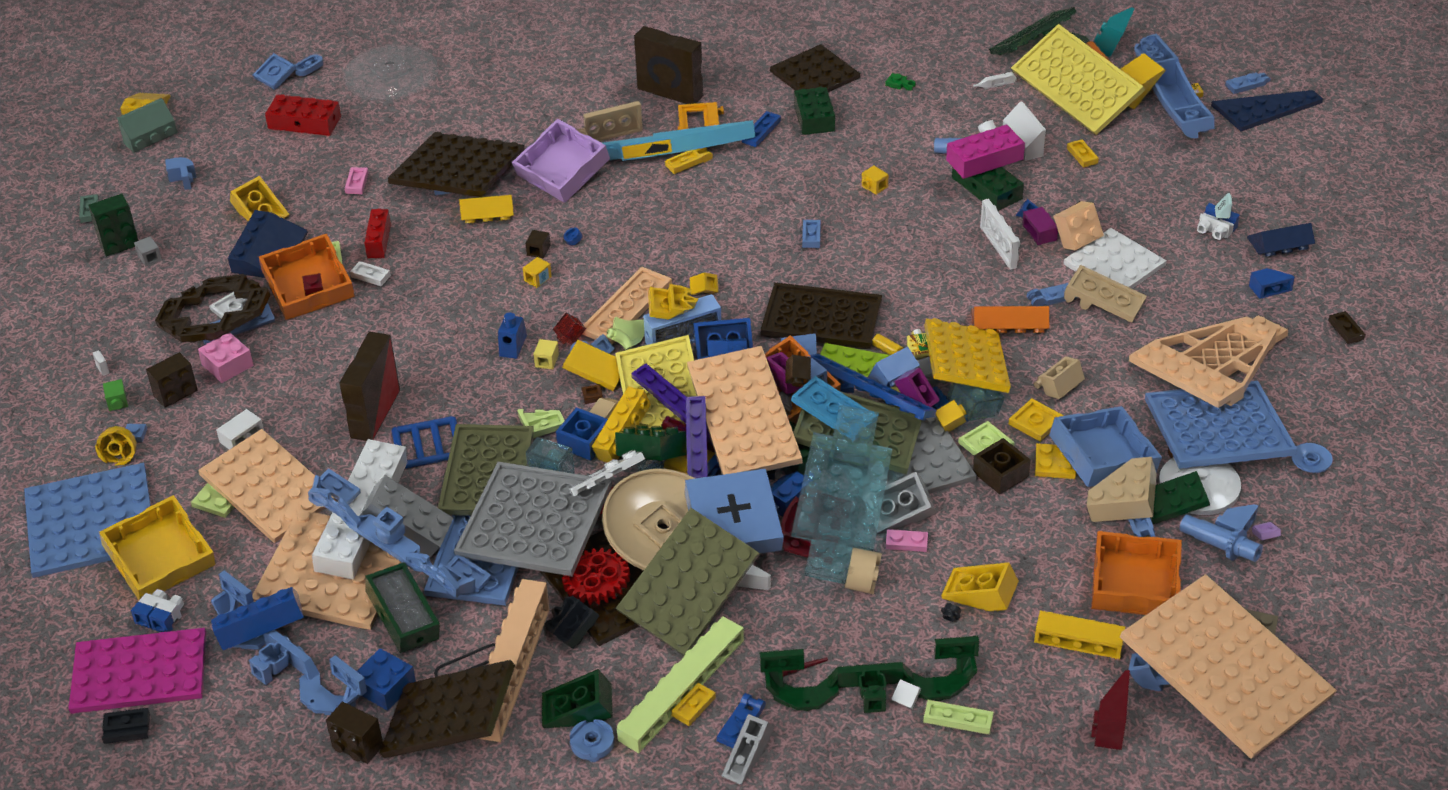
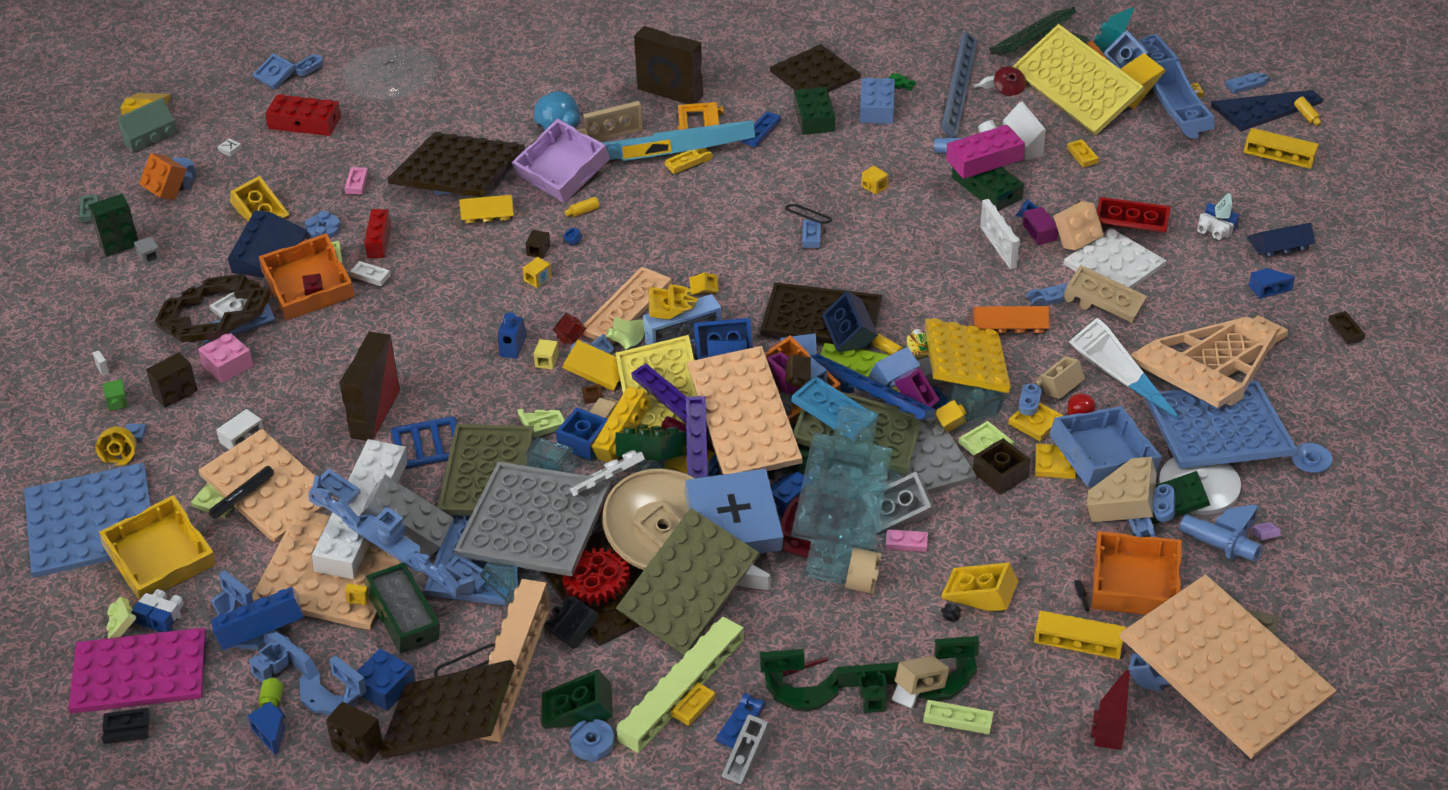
none -> yellowish green wing [106,596,136,638]
none -> orange brick [139,153,187,200]
none -> black axle [209,466,274,519]
none -> white tile [218,138,242,157]
none -> blue slope [247,702,285,755]
none -> lime brick [258,678,284,708]
none -> medium blue plate [305,211,340,239]
none -> yellow tile [345,583,369,605]
none -> clear light blue slope [480,562,518,604]
none -> dark azure piece [534,91,580,130]
none -> yellow cylinder [565,197,599,217]
none -> black piece [785,204,832,224]
none -> dark blue slope [822,291,878,352]
none -> medium blue brick [860,78,895,124]
none -> tan brick [895,655,949,695]
none -> sand blue plate [941,31,977,138]
none -> dark red dish [994,66,1026,96]
none -> medium blue plate [1018,383,1041,416]
none -> red helmet [1067,393,1096,415]
none -> white plate [1069,318,1178,419]
none -> black piece [1074,580,1089,611]
none -> red slope [1097,197,1171,234]
none -> medium blue slope [1103,30,1149,69]
none -> medium blue plate [1153,484,1176,522]
none -> yellow brick [1244,128,1319,169]
none -> yellow cylinder [1294,96,1322,126]

